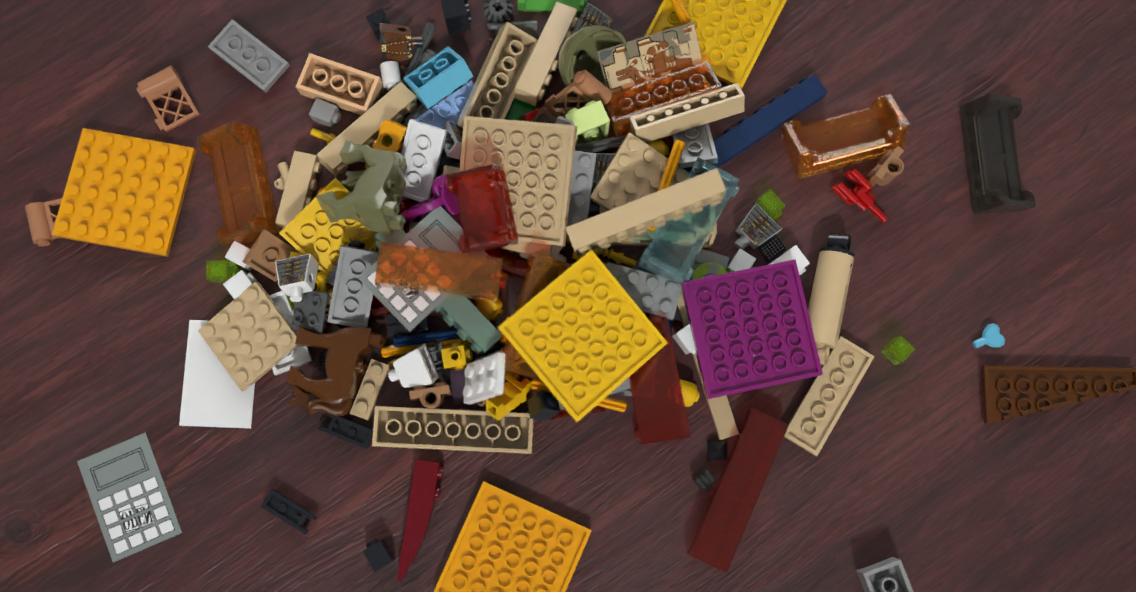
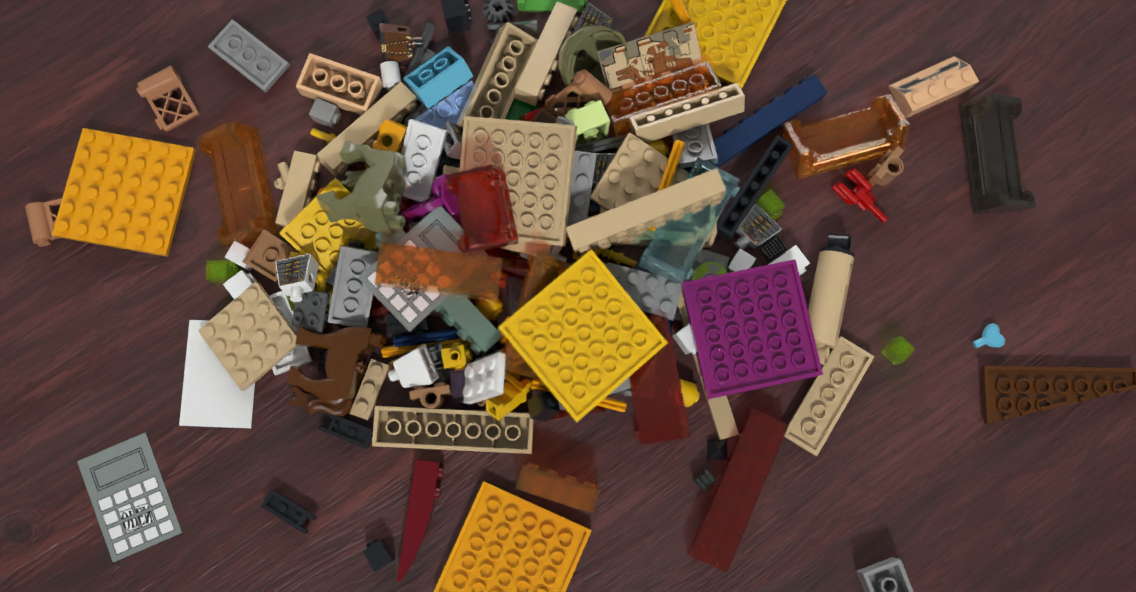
none -> clear orange brick [515,462,600,514]
none -> black brick [717,135,793,242]
none -> light nougat slope [888,56,979,119]

